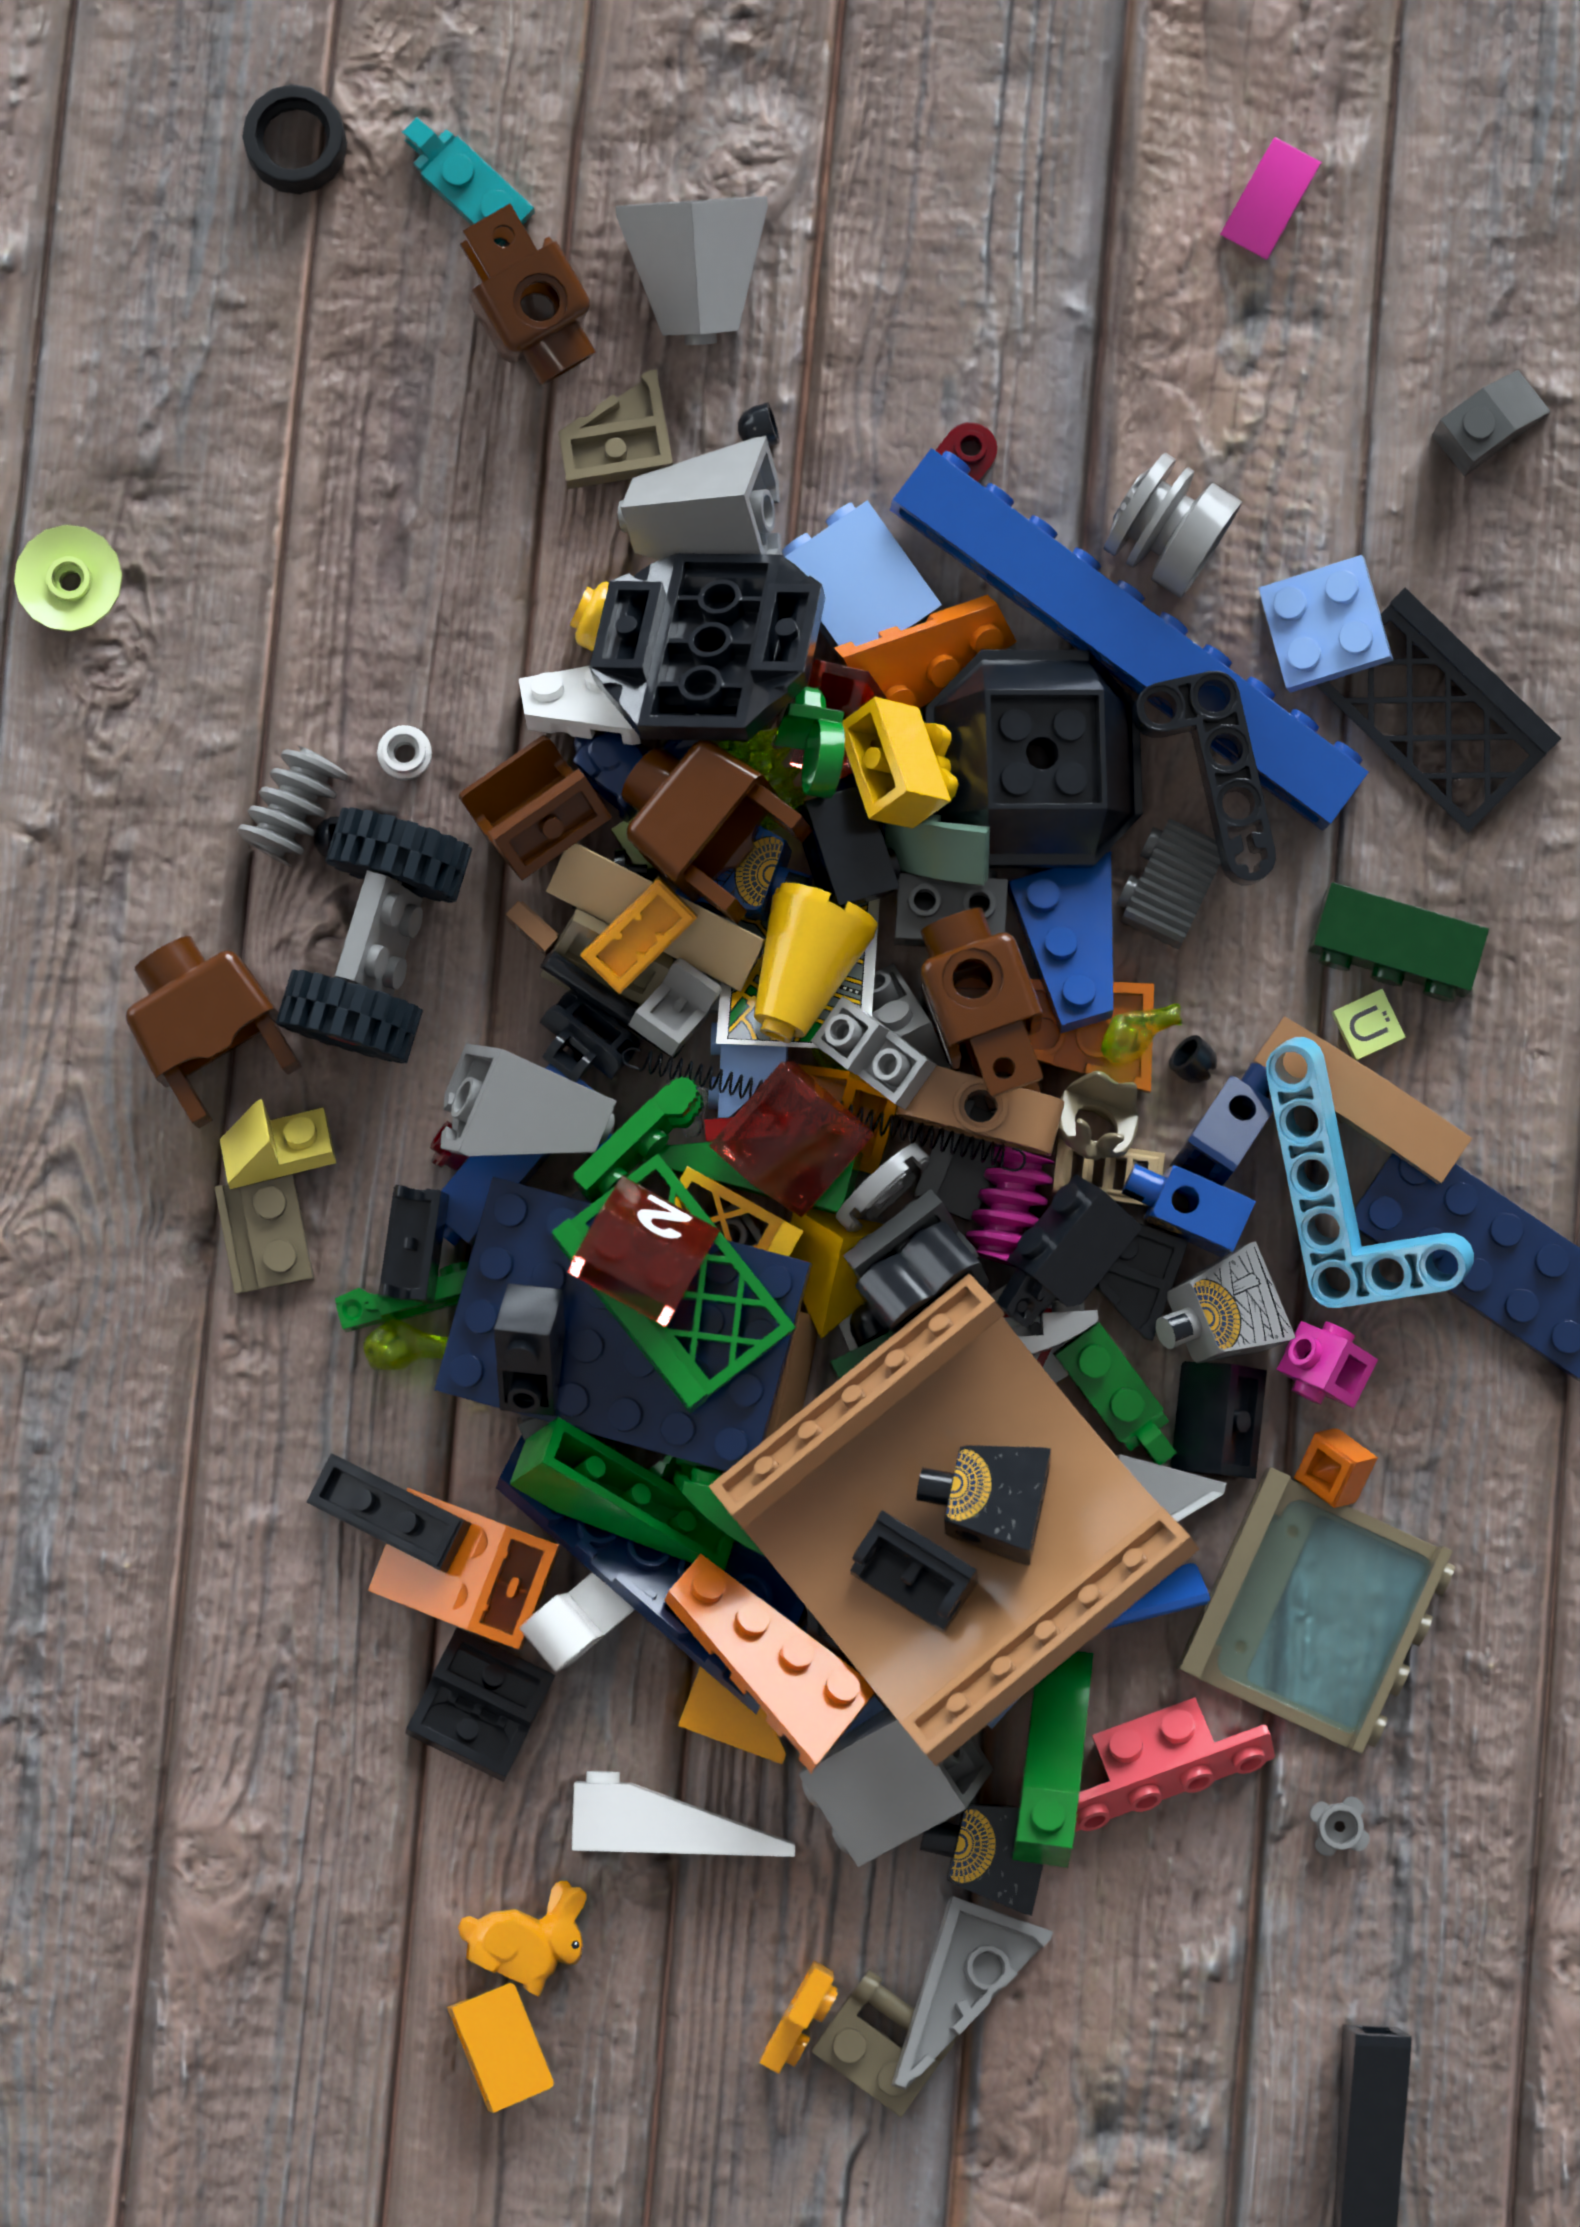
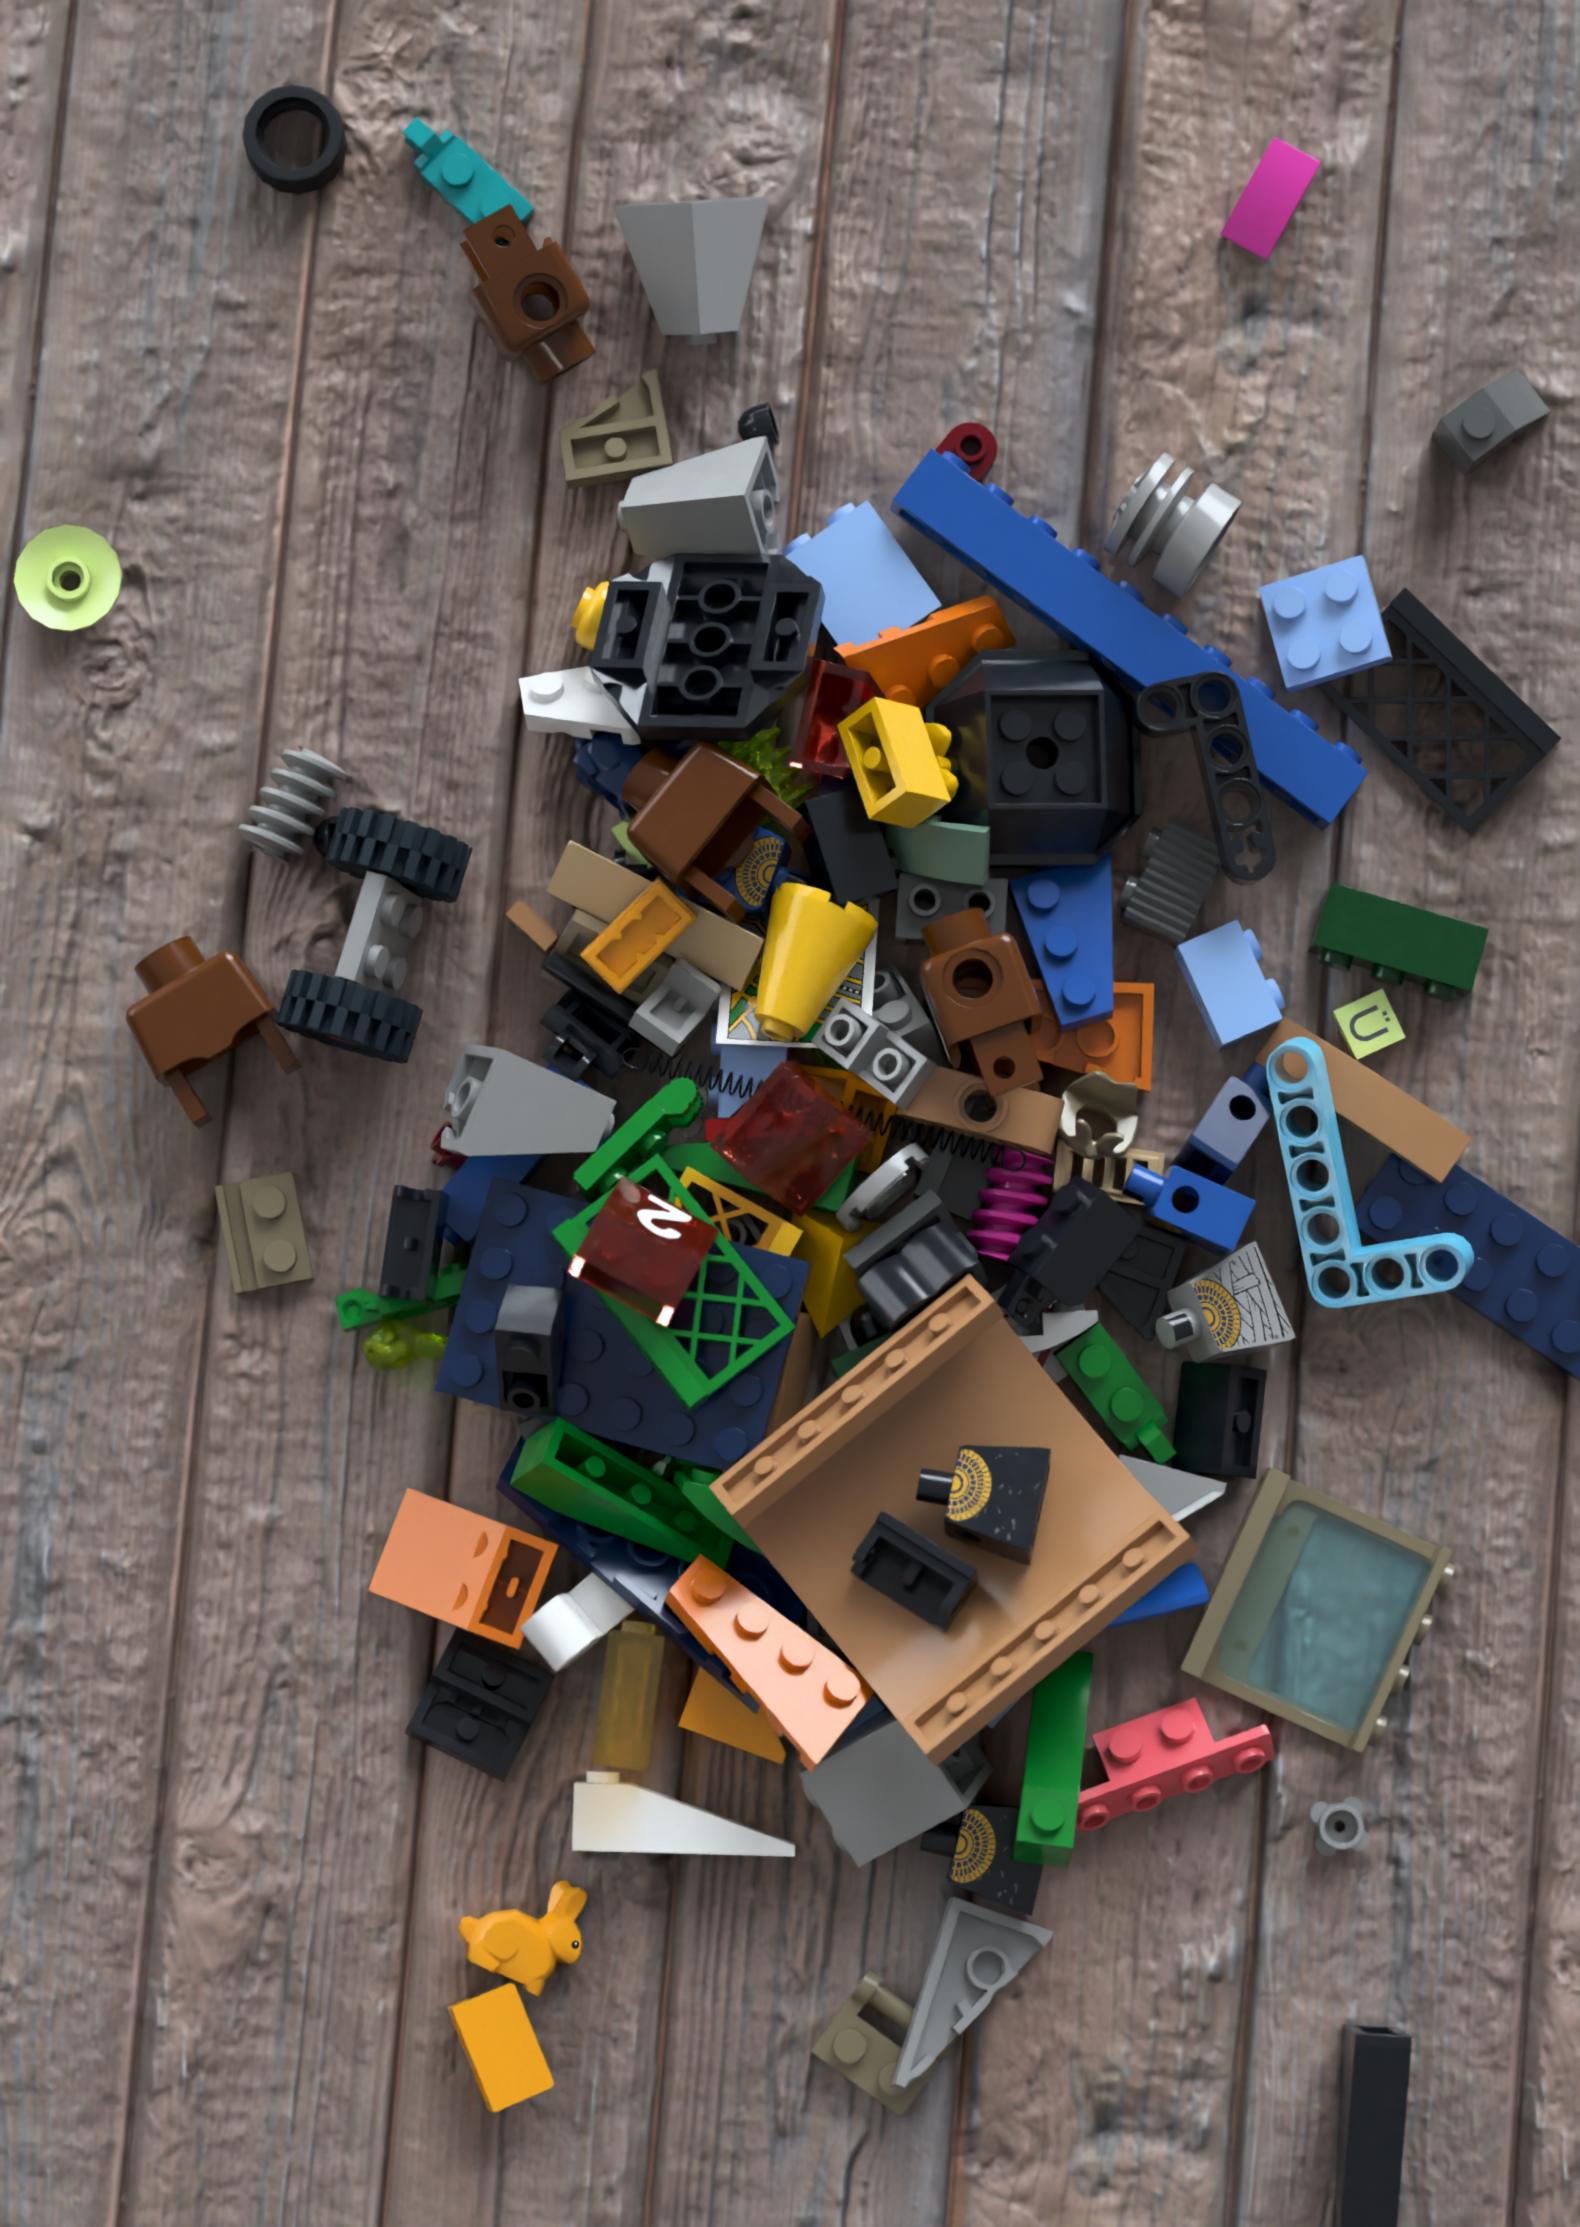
light yellow slope [220,1099,336,1189] -> none
black tile [307,1453,472,1573] -> none
white plate [377,725,432,780] -> none
reddish brown panel [459,735,612,881] -> none
light orange plate [759,1960,838,2074] -> none
green piece [773,687,845,799] -> none
clear neon green animal [1101,1003,1182,1066] -> none
black hinge [1169,1035,1218,1084] -> none
dark pink brick [1276,1321,1378,1409] -> none
orange slope [1294,1428,1378,1508] -> none
none -> clear yellow brick [591,1620,667,1772]
none -> light blue brick [1173,920,1285,1051]

